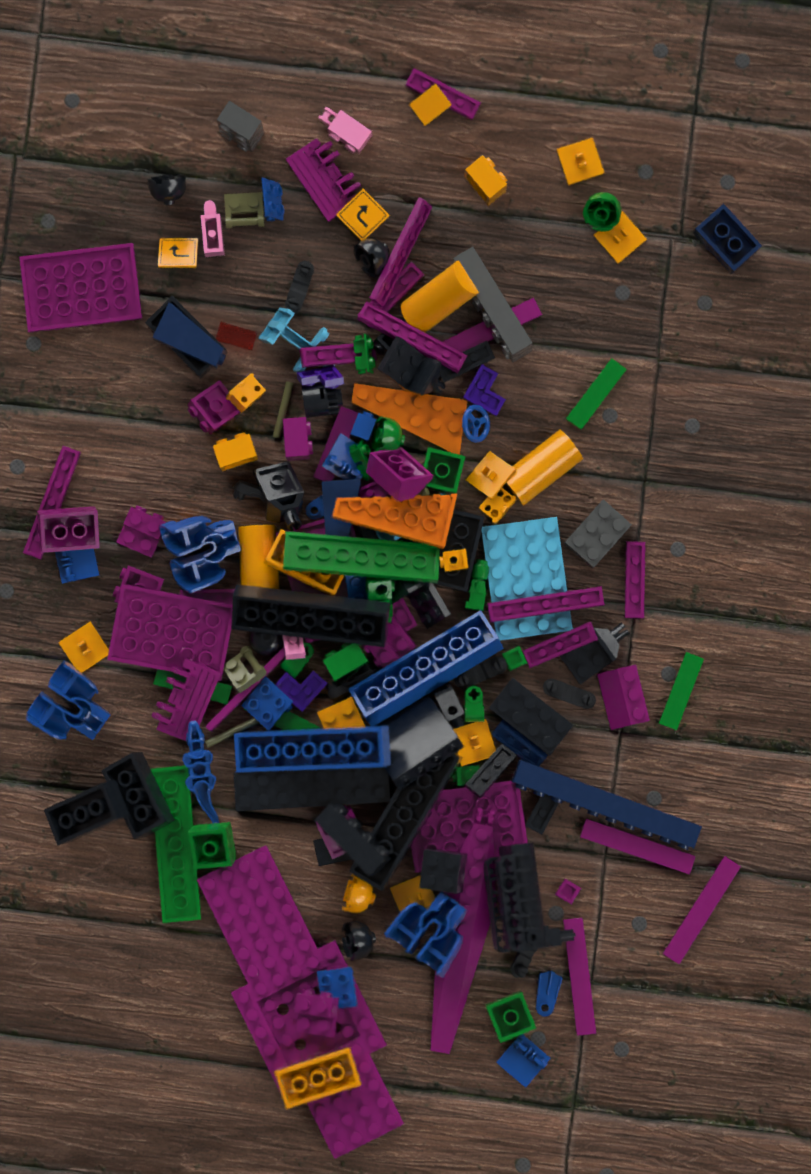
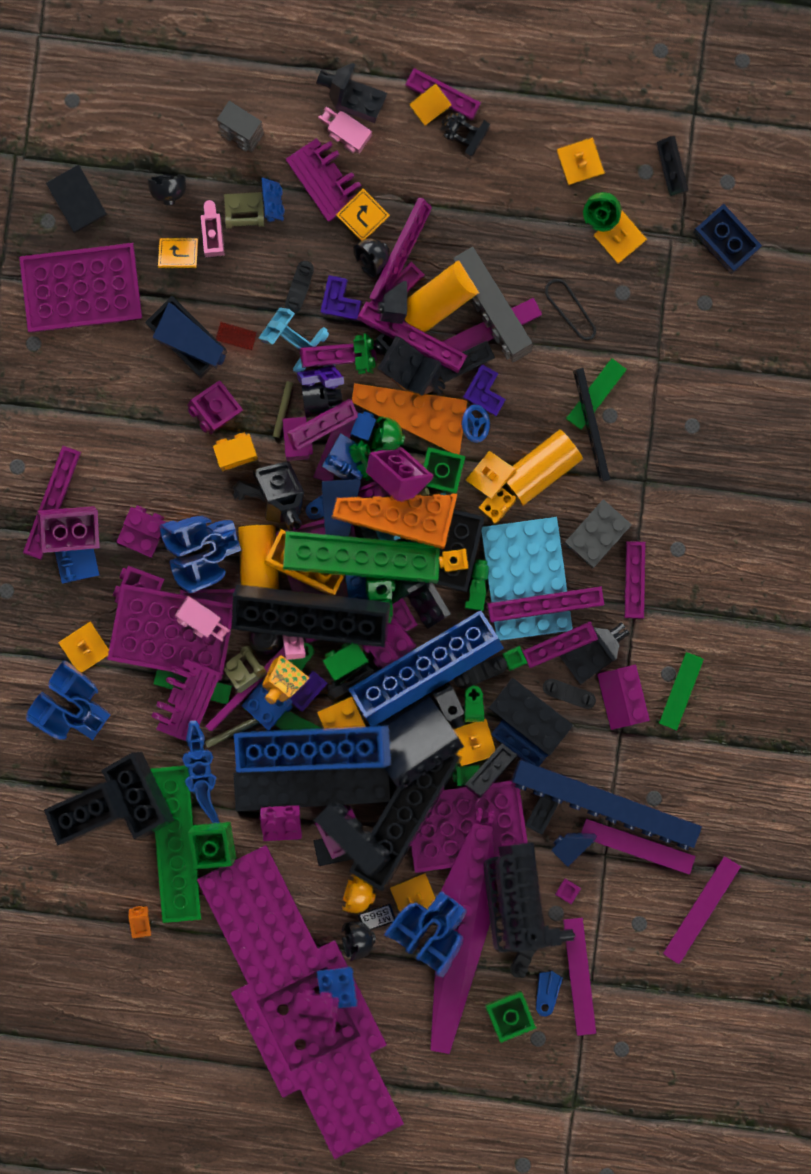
light orange piece [226,373,266,413] -> none
light orange brick [275,1047,361,1109] -> none
black brick [419,848,467,894] -> none
light orange piece [464,155,507,206] -> none
blue hinge [496,1034,550,1088] -> none
none -> black tile [46,164,107,233]
none -> orange bracket [129,906,152,939]
none -> bright pink brick [175,595,230,642]
none -> magenta plate [260,805,302,841]
none -> light orange torso [262,655,309,704]
none -> magenta tile [287,399,358,451]
none -> black plate [316,63,387,123]
none -> dark purple plate [320,275,362,321]
none -> sticker [357,903,396,930]
none -> black slope [377,281,407,324]
none -> black tile [440,112,490,160]
none -> black piece [545,279,596,340]
none -> dark blue slope [551,833,597,867]
none -> black tile [573,368,610,482]
none -> black plate [656,136,689,197]

